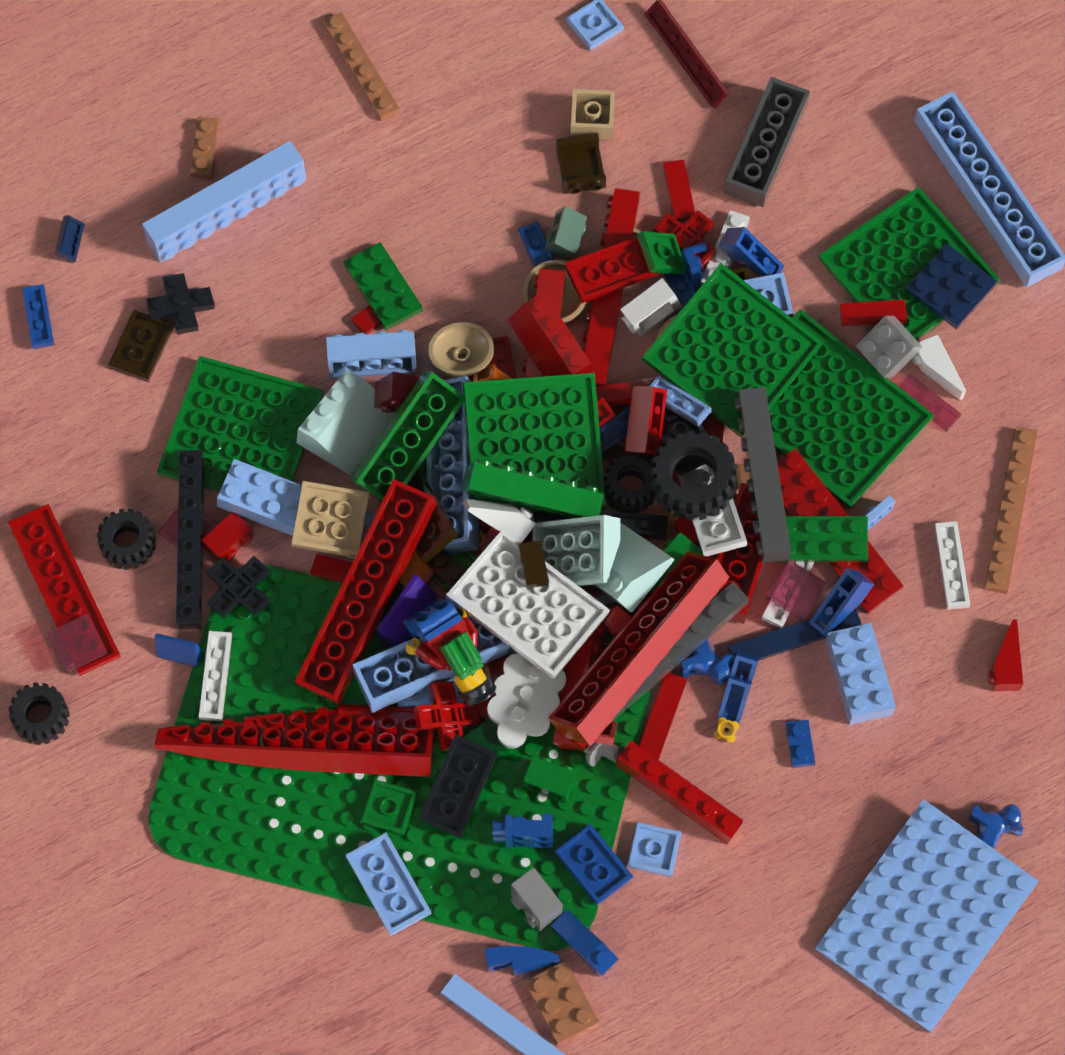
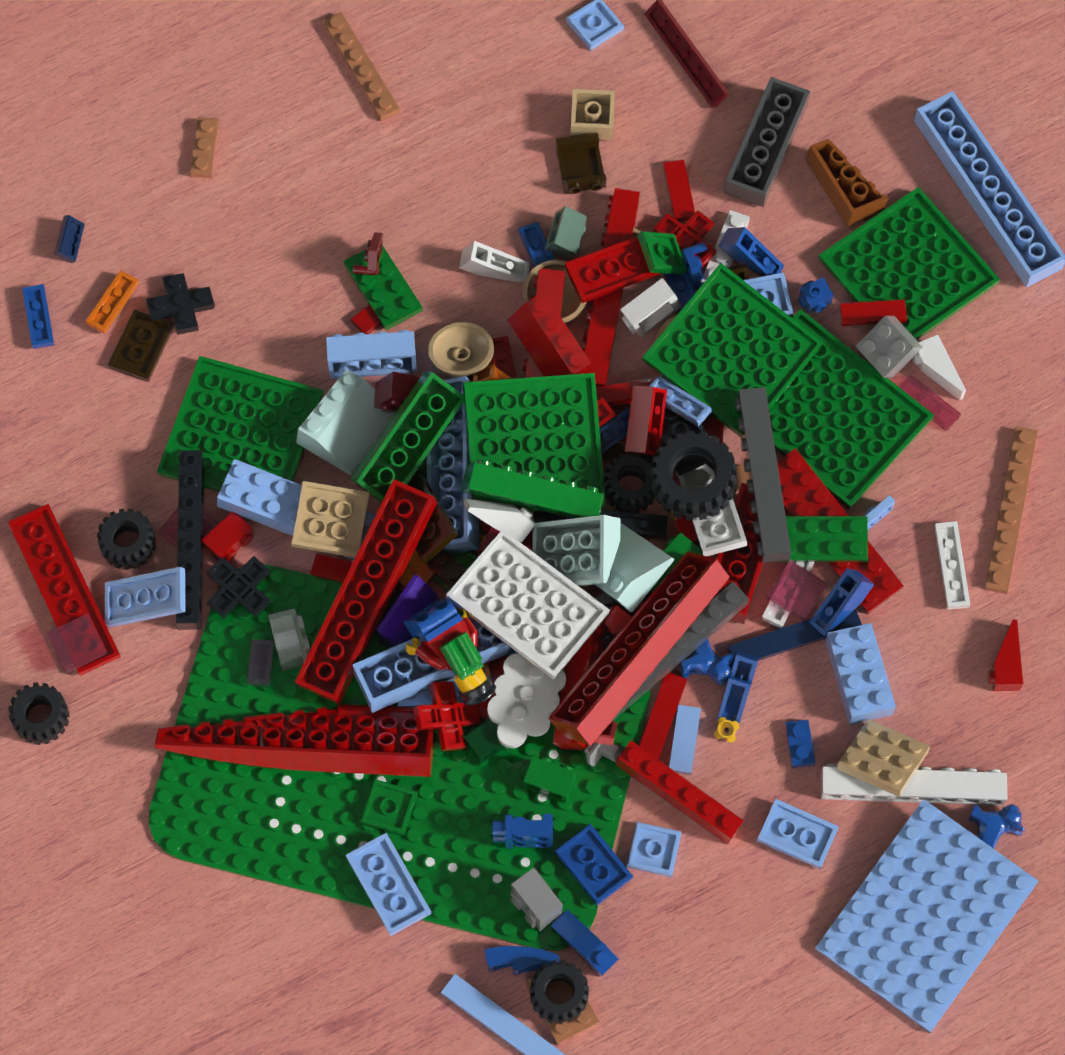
light blue brick [142,141,306,262] -> none
blue slope [155,634,203,666] -> none
white plate [199,631,232,722] -> none
black plate [419,735,498,838] -> none
dark brown tile [518,540,549,588] -> none
dark blue plate [906,244,997,330] -> none
none -> orange plate [86,270,140,334]
none -> light blue plate [105,567,185,627]
none -> plate [247,639,275,686]
none -> clear brick [268,608,310,671]
none -> dark red plate [353,232,383,275]
none -> white slope [459,241,530,283]
none -> black tyre [530,960,589,1024]
none -> light blue tile [669,705,701,775]
none -> light blue plate [757,798,839,869]
none -> blue brick [798,277,833,314]
none -> dark orange wedge [805,139,888,226]
none -> white brick [821,764,1007,806]
none -> tan plate [837,719,930,797]

